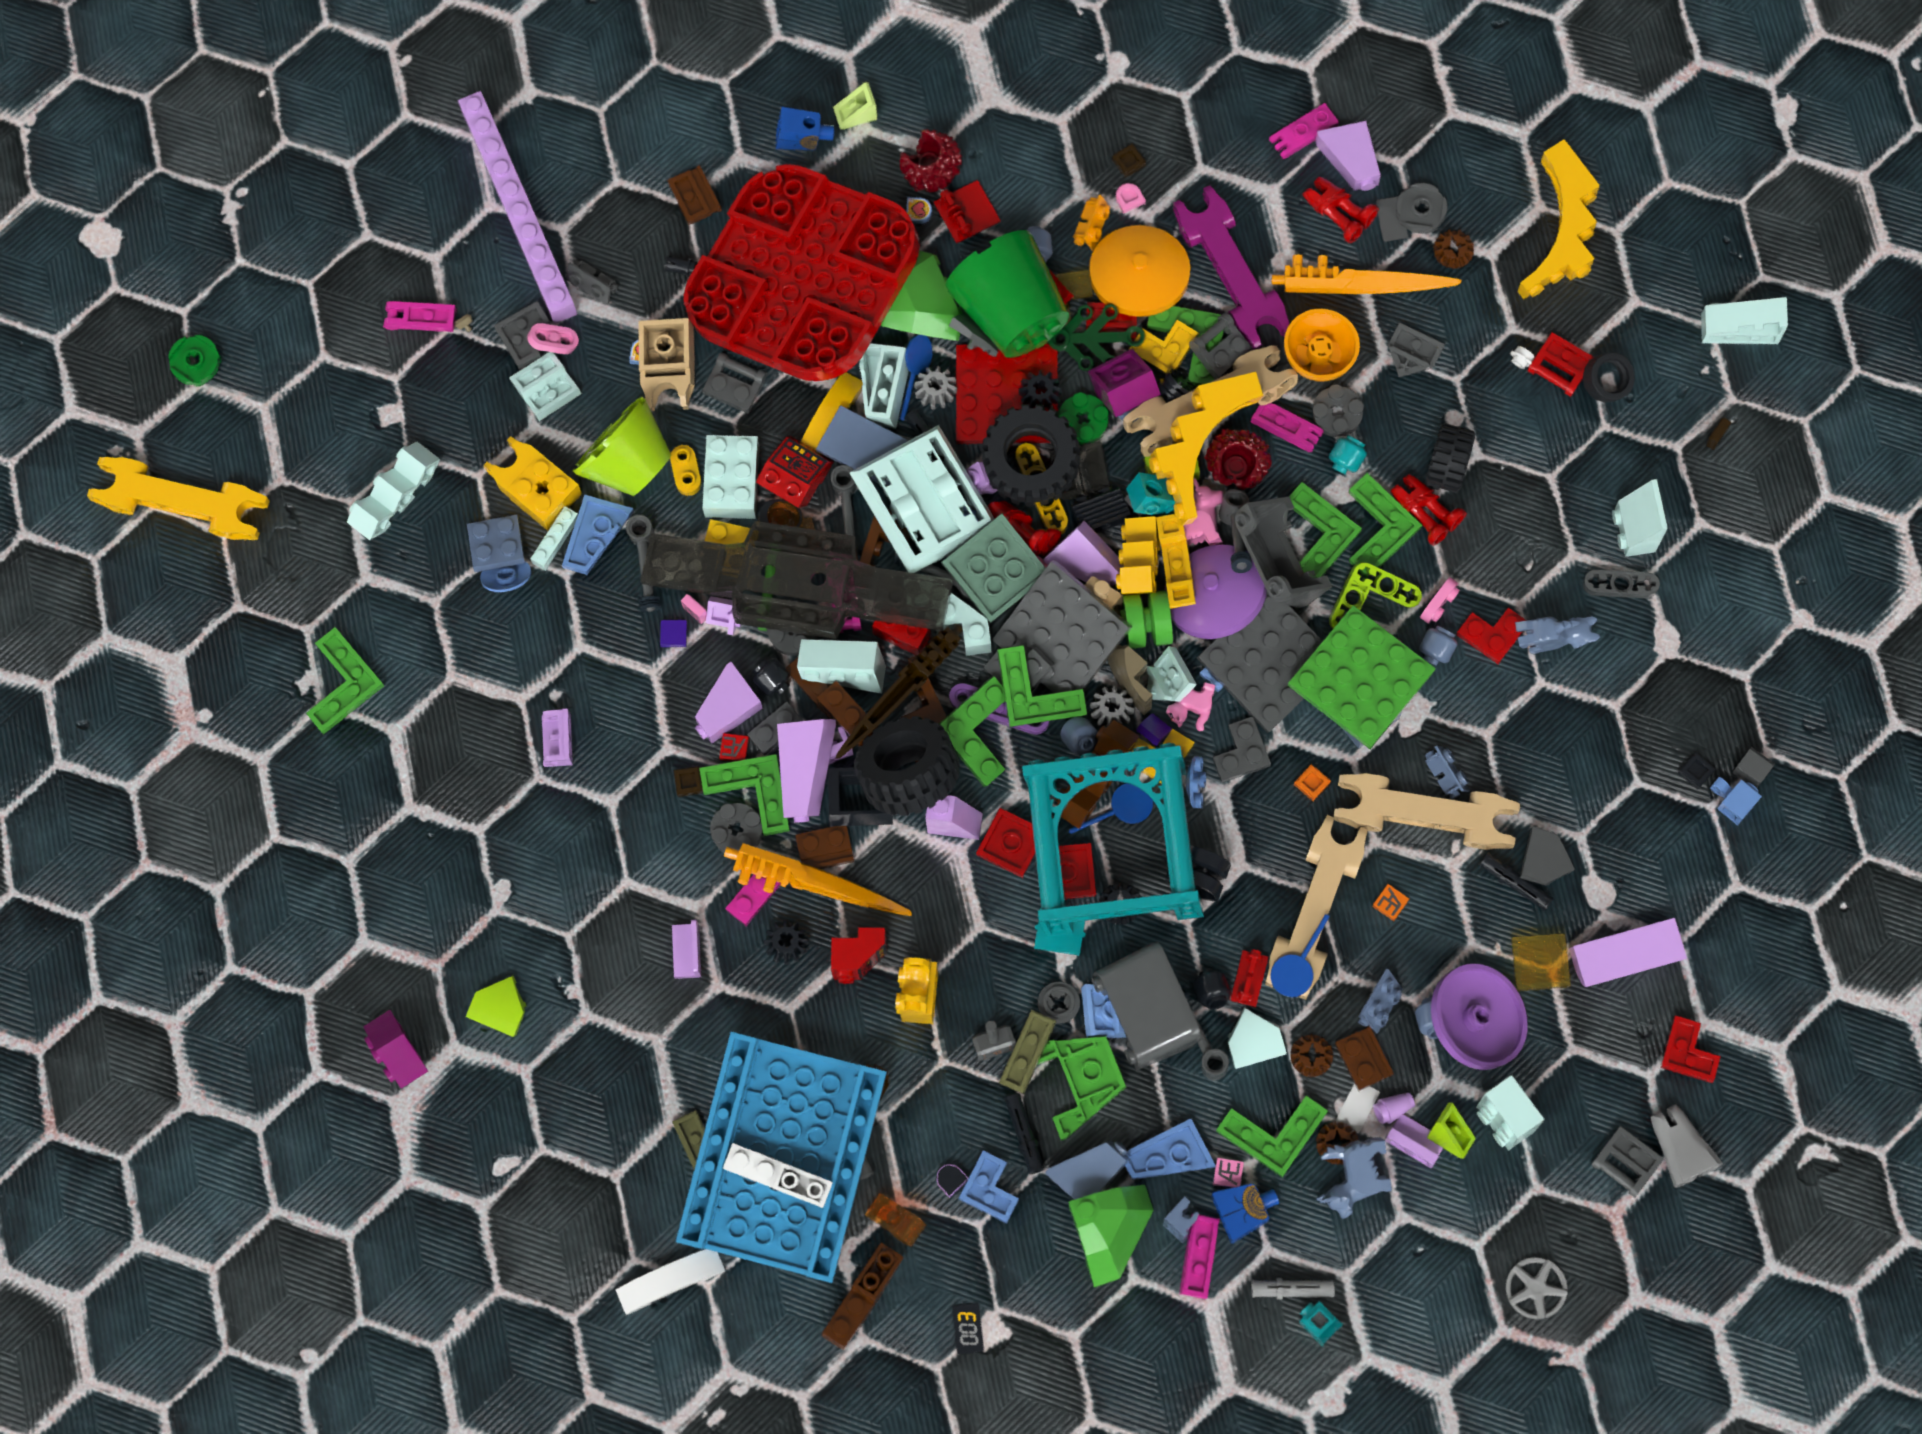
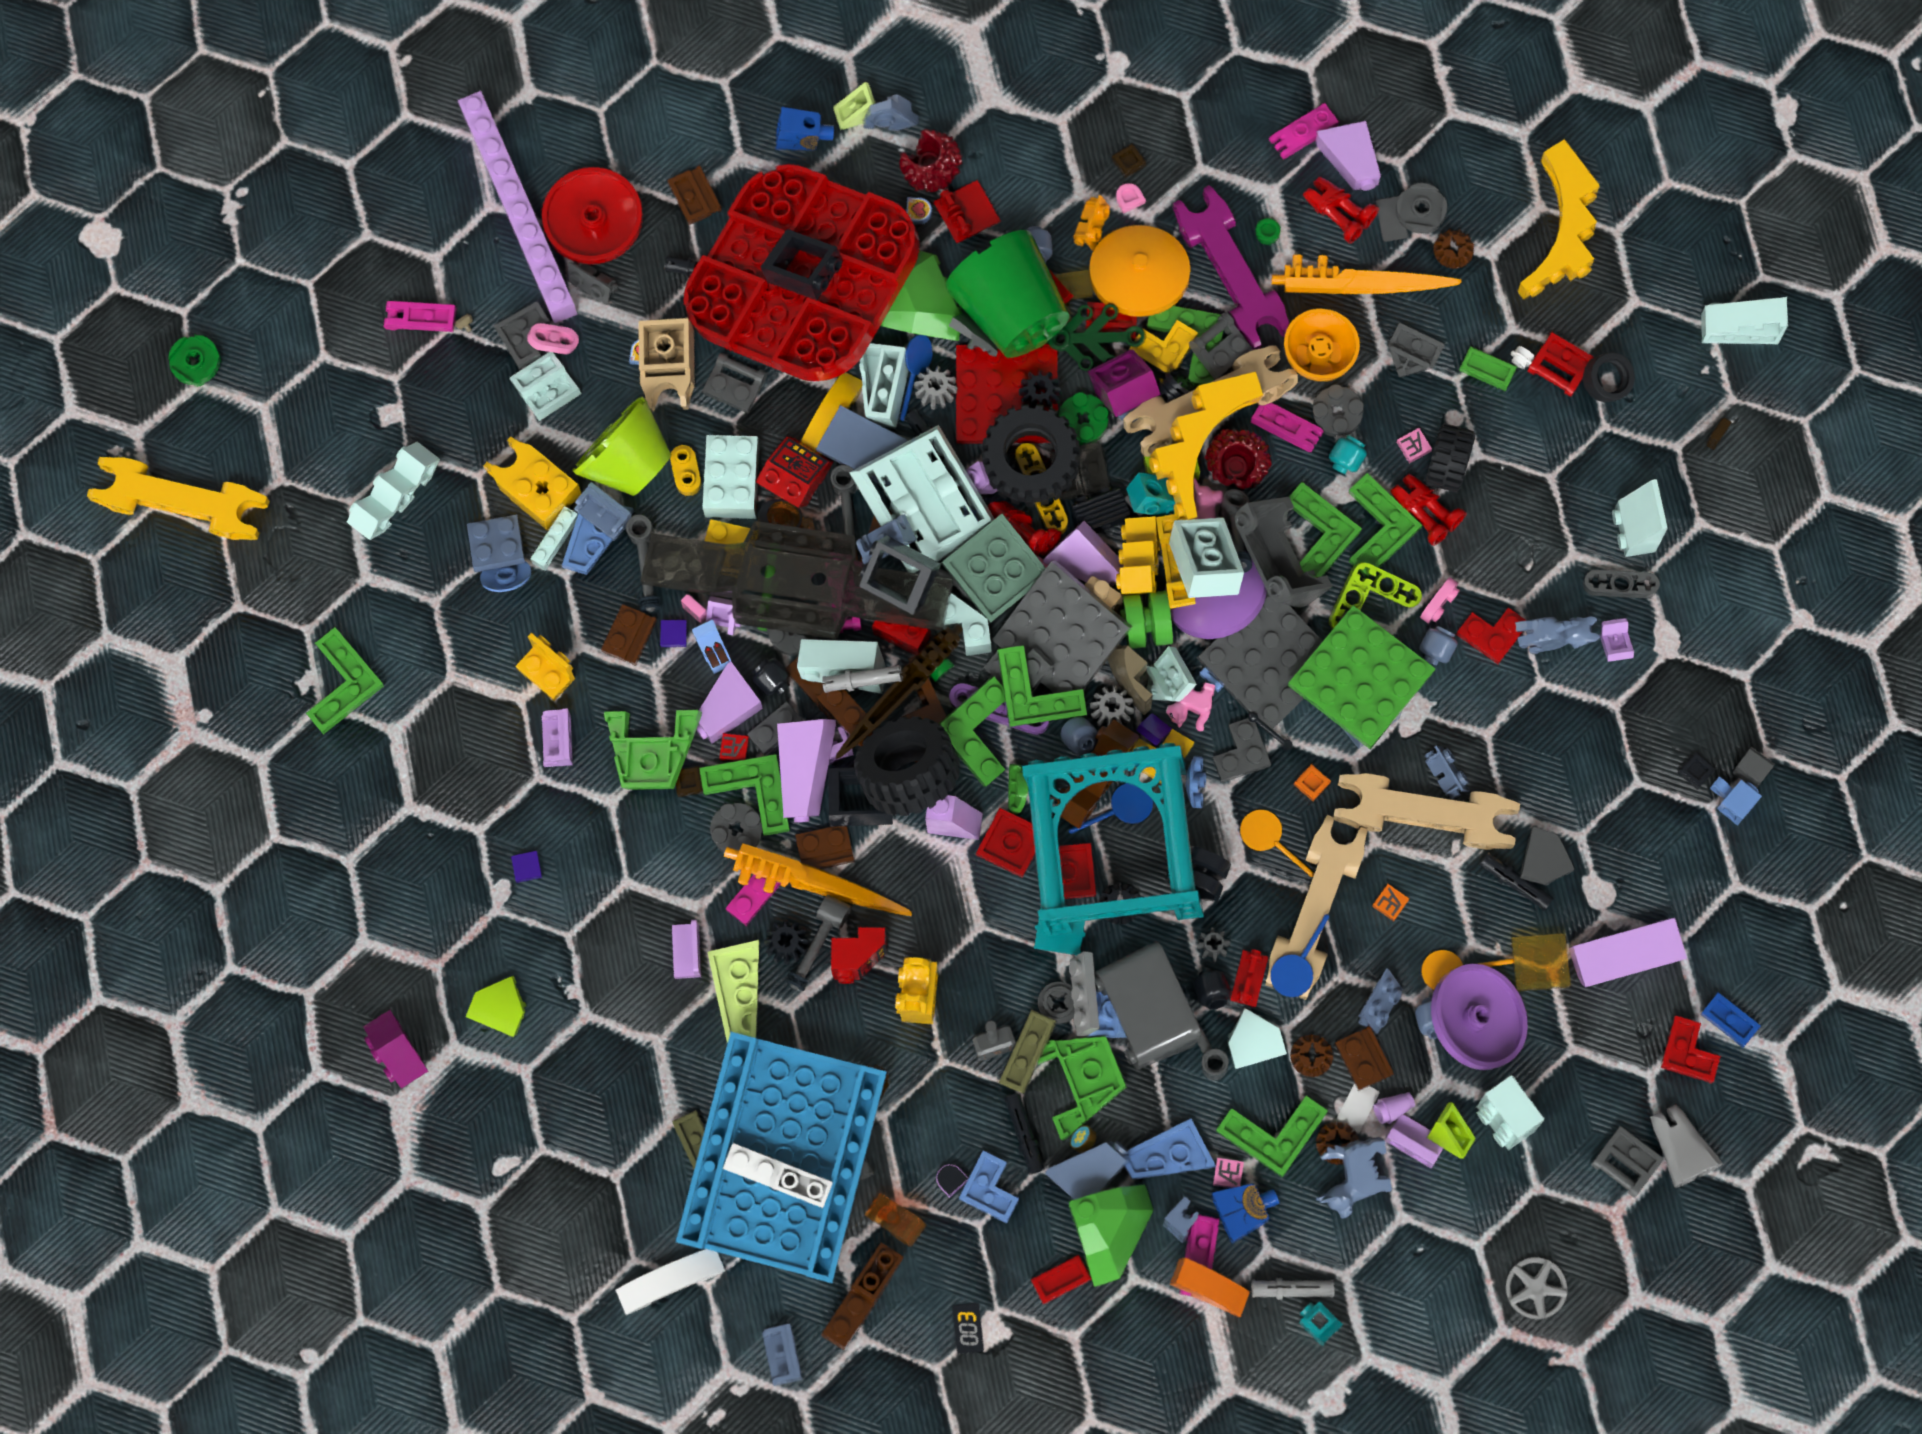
none -> dark purple tile [511,851,542,883]
none -> yellow bracket [515,633,575,701]
none -> red dish [542,167,643,264]
none -> sand blue hinge [574,482,631,541]
none -> reddish brown plate [601,604,657,666]
none -> bright green wing [604,710,702,790]
none -> light blue leg [692,619,731,674]
none -> yellowish green wing [707,940,760,1044]
none -> black window [761,229,843,300]
none -> sand blue hinge [762,1323,803,1386]
none -> dark grey piece [785,894,852,991]
none -> light grey pin [822,665,903,693]
none -> sand blue hinge [856,514,916,564]
none -> black window [859,536,941,615]
none -> sand blue plate [863,94,919,131]
none -> green tile [930,658,954,682]
none -> bright green tile [1008,764,1028,816]
none -> red tile [1031,1255,1091,1305]
none -> light grey plate [1069,952,1099,1036]
none -> tile [1070,1125,1096,1153]
none -> light aqua brick [1169,518,1244,598]
none -> orange slope [1170,1258,1250,1317]
none -> dark grey gear [1197,928,1230,962]
none -> light orange piece [1240,810,1315,877]
none -> black hinge [1248,712,1293,751]
none -> green tile [1255,218,1281,245]
none -> bright pink tile [1396,428,1432,464]
none -> light orange piece [1422,950,1514,990]
none -> bright green tile [1459,346,1517,391]
none -> lavender bracket [1601,618,1634,662]
none -> blue plate [1700,993,1761,1048]

